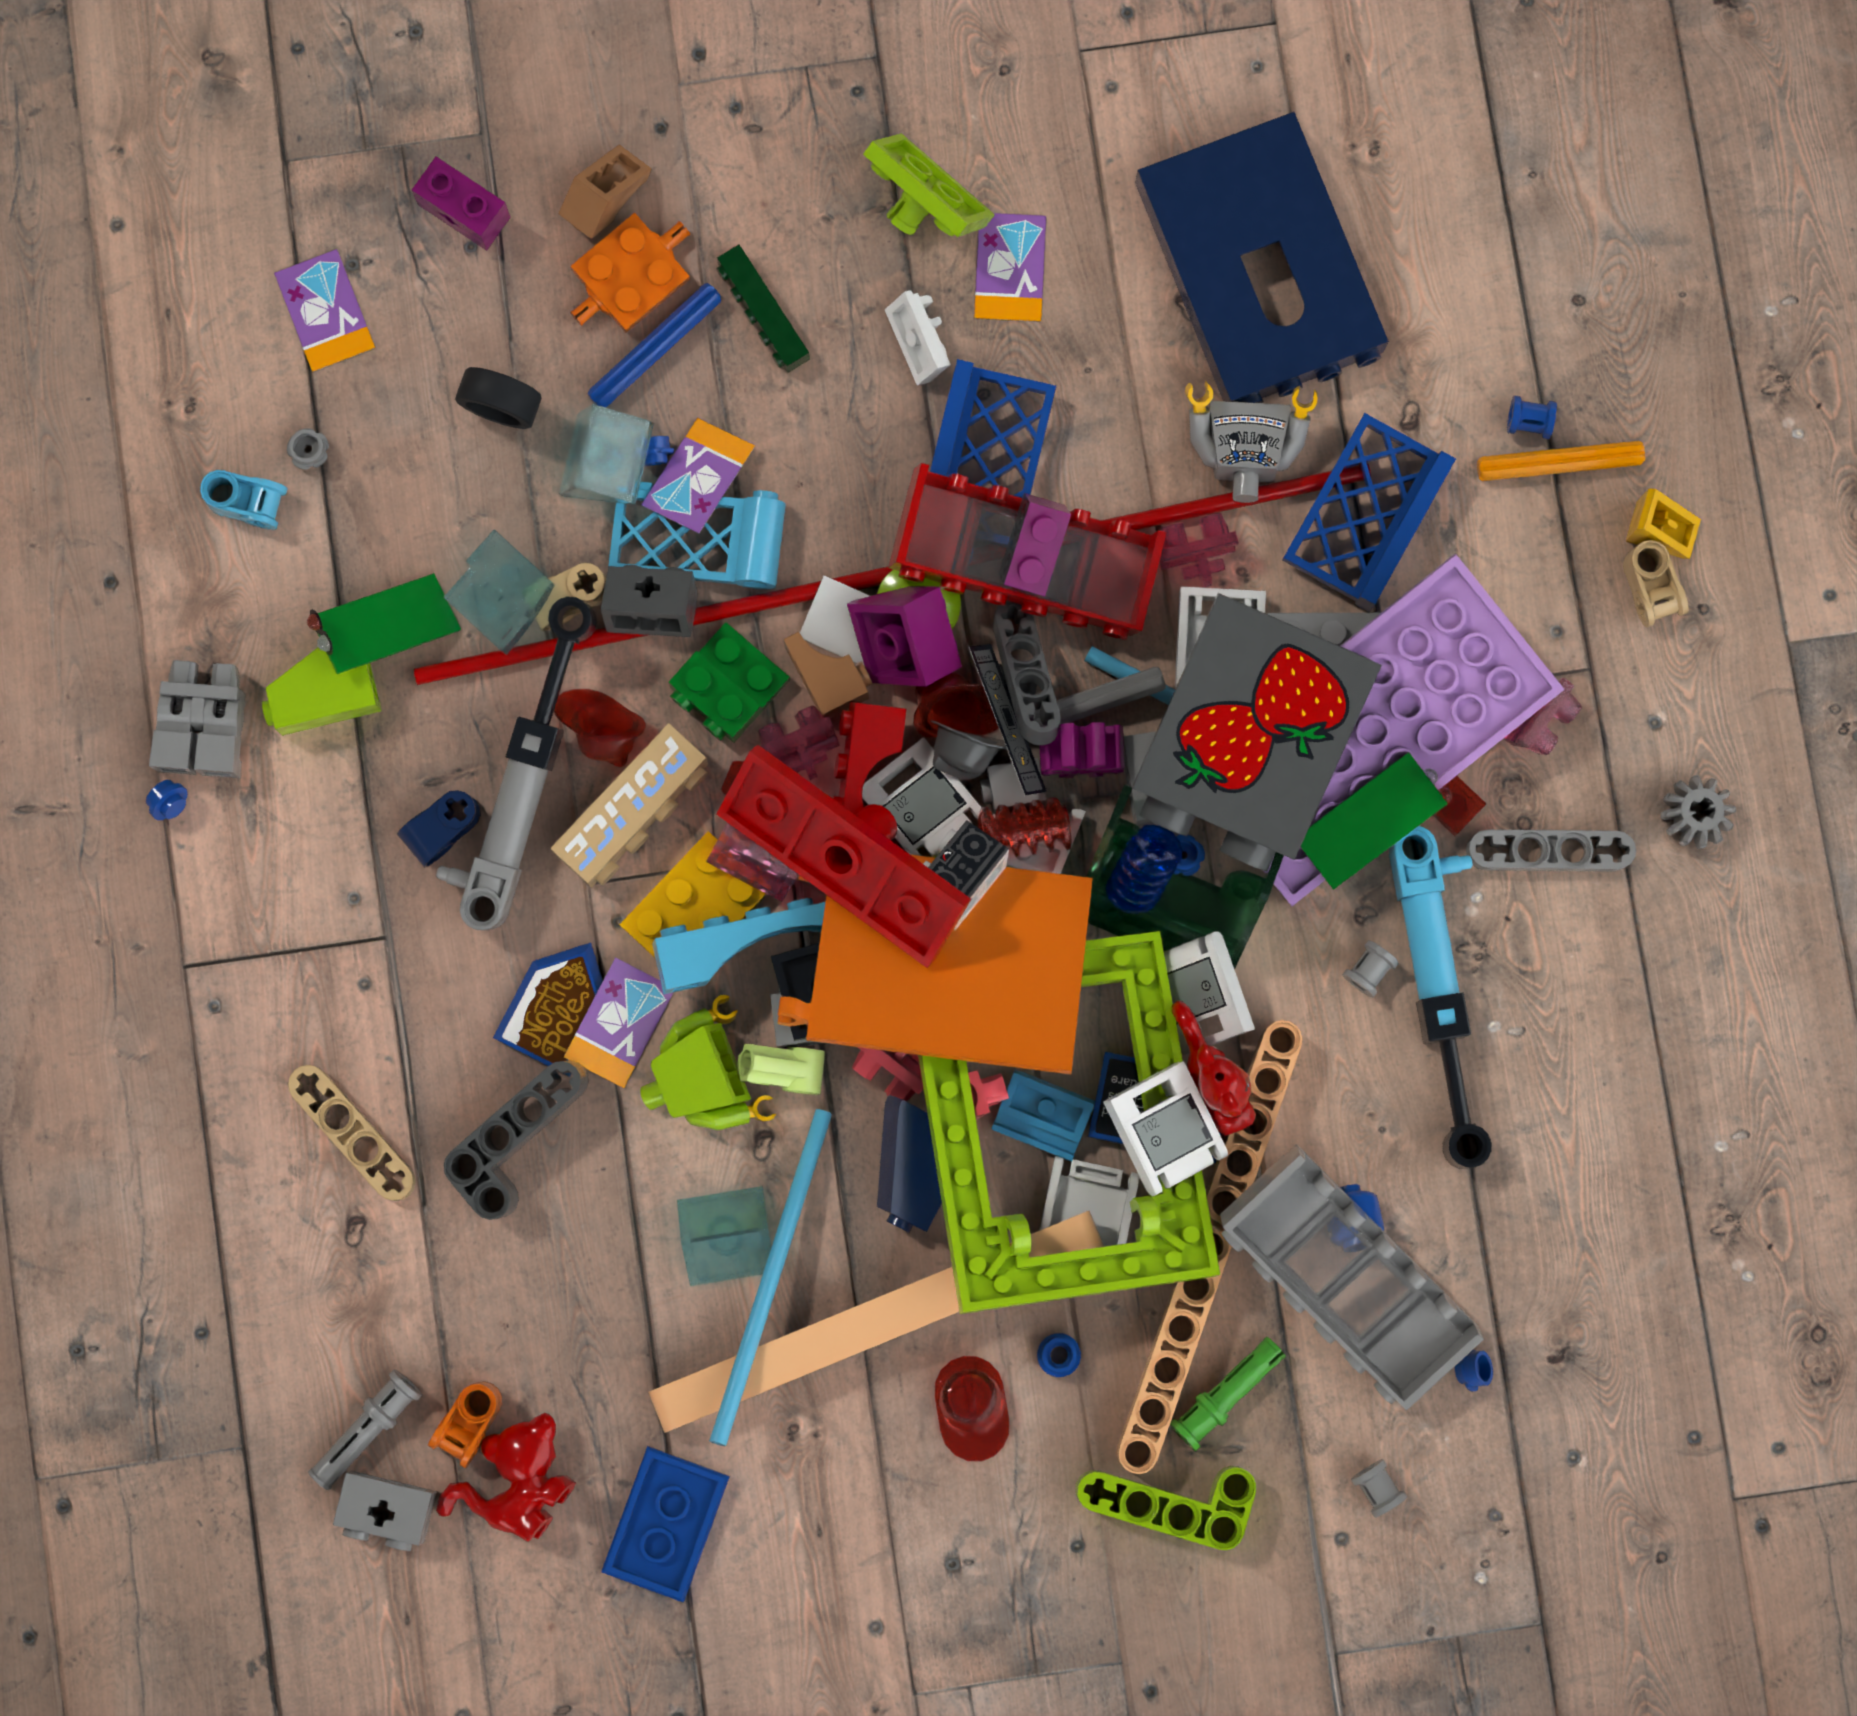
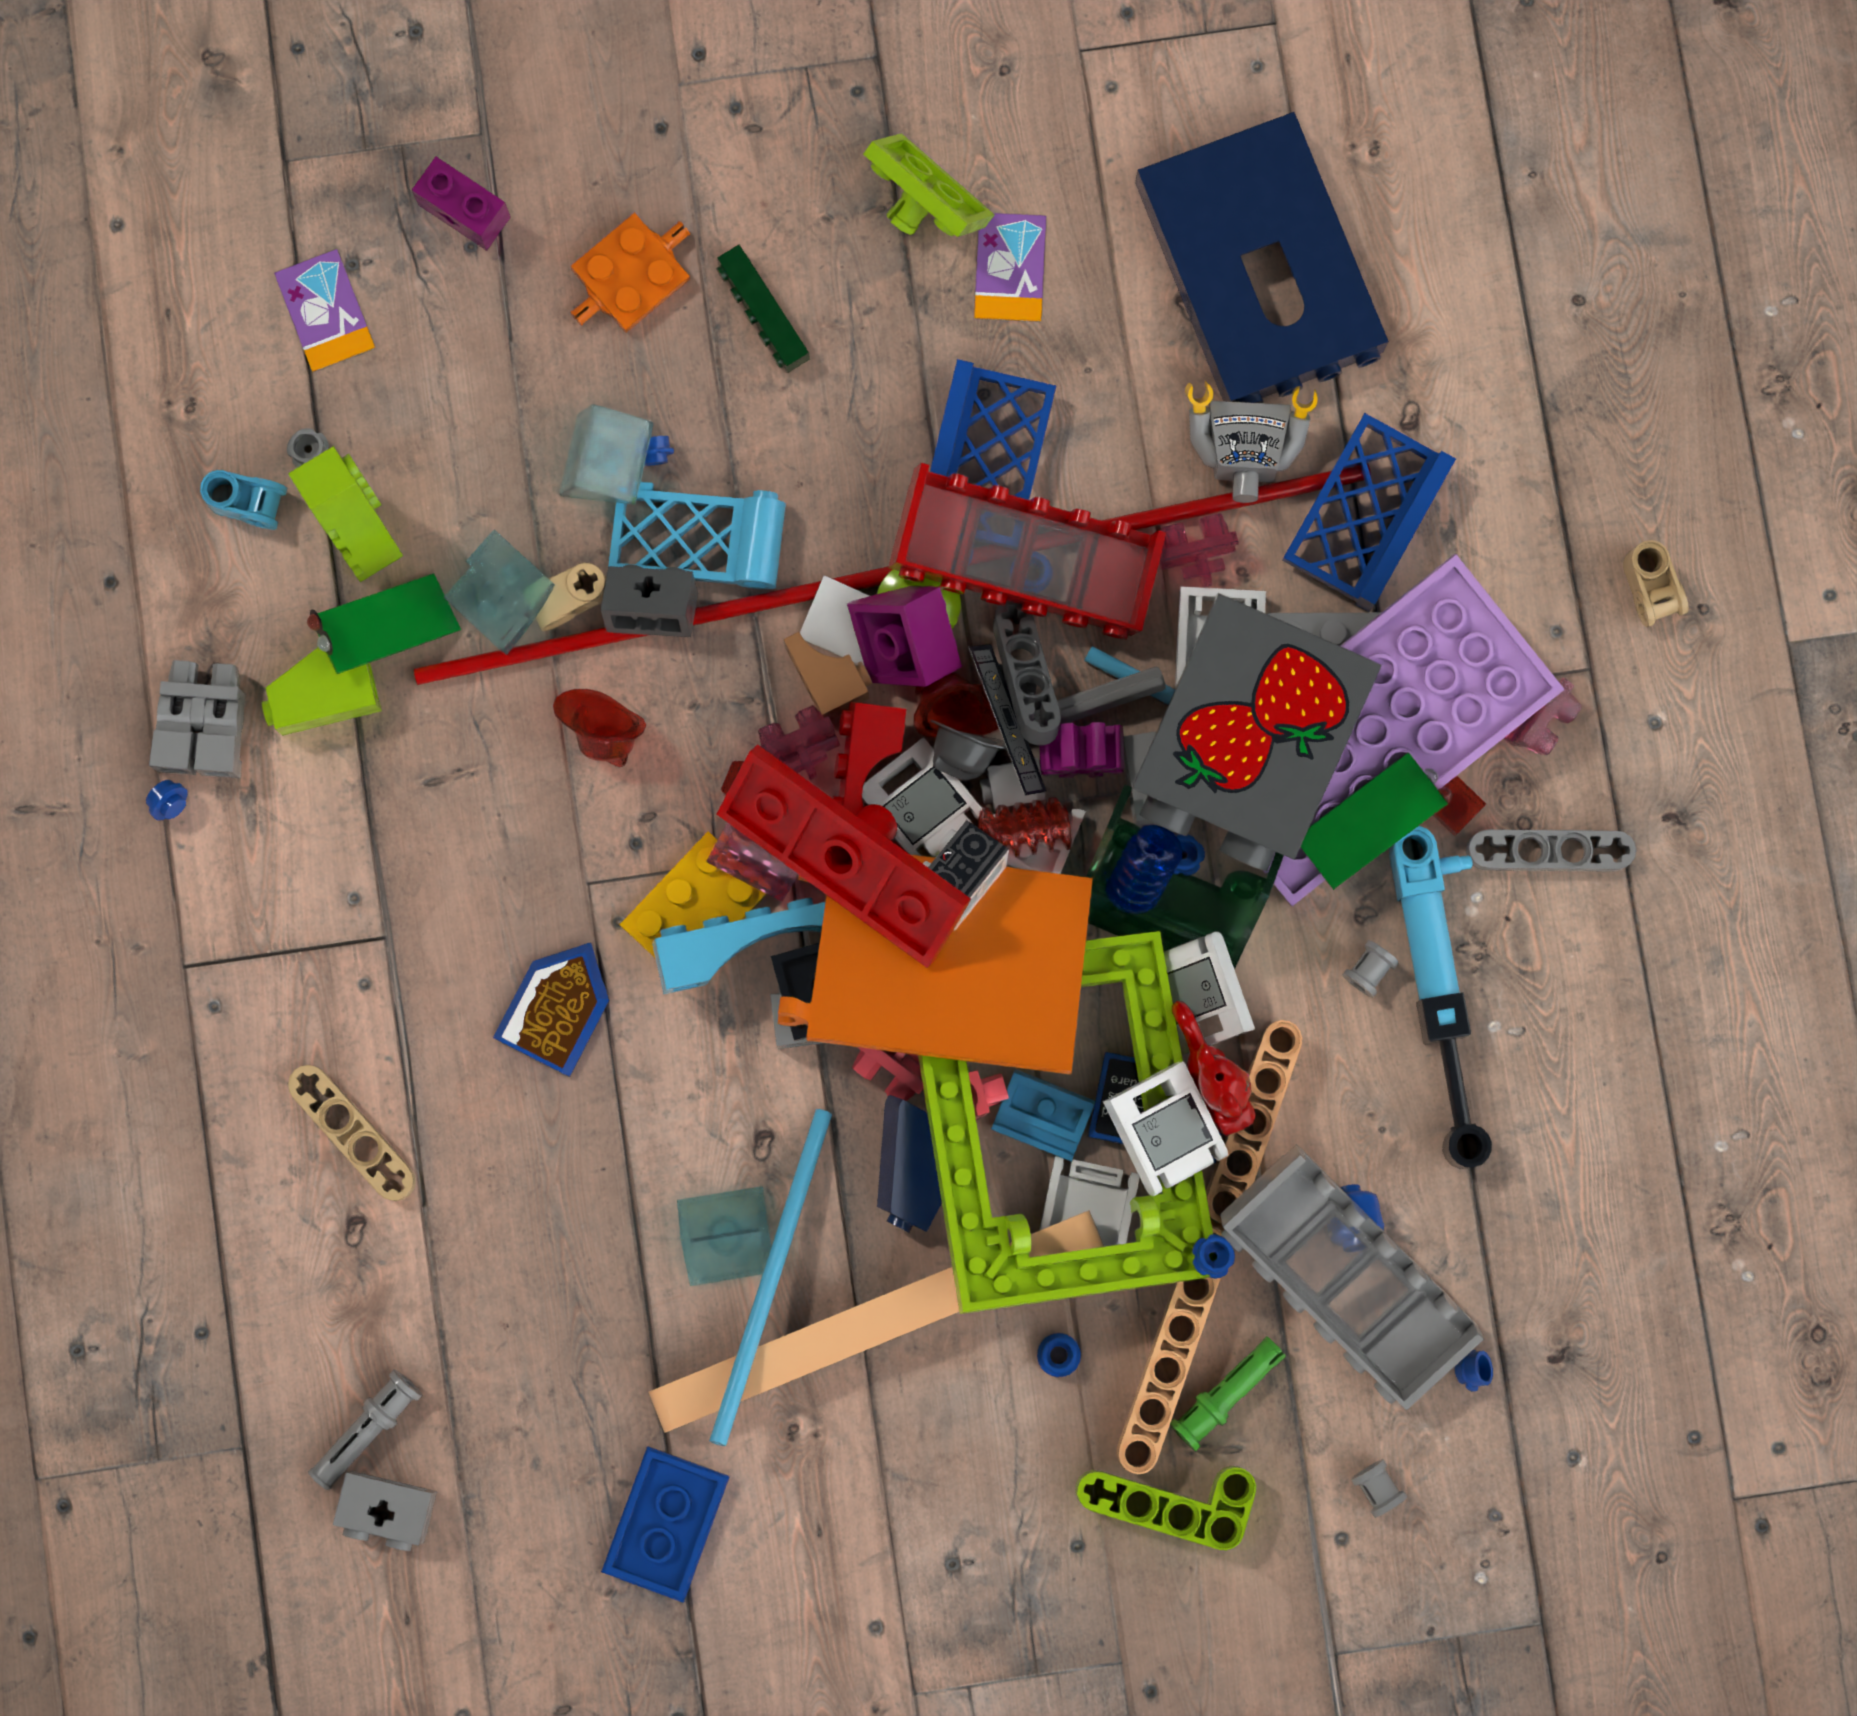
dark blue piece [397,790,481,868] -> none
orange piece [428,1381,502,1469] -> none
light grey piece [436,597,597,930] -> none
red animal [436,1413,576,1542] -> none
dark grey beam [444,1061,589,1220] -> none
black tyre [455,367,542,429] -> none
tan brick [550,723,709,888] -> none
medium nougat arch [558,144,652,239] -> none
sticker [564,957,674,1088] -> none
blue axle [588,283,721,409] -> none
lime torso [640,995,776,1130] -> none
sticker [641,418,755,533] -> none
green plate [668,622,790,743] -> none
yellowish green piece [737,1044,825,1095] -> none
white plate [885,290,951,386] -> none
clear red piece [935,1356,1009,1461] -> none
magenta brick [998,493,1071,596] -> none
light orange axle [1477,441,1645,481] -> none
blue bush [1507,395,1557,439] -> none
yellow slope [1626,488,1701,559] -> none
light grey gear [1661,775,1736,849] -> none
none -> lime wedge [288,446,403,582]
none -> blue plate [1192,1234,1235,1279]

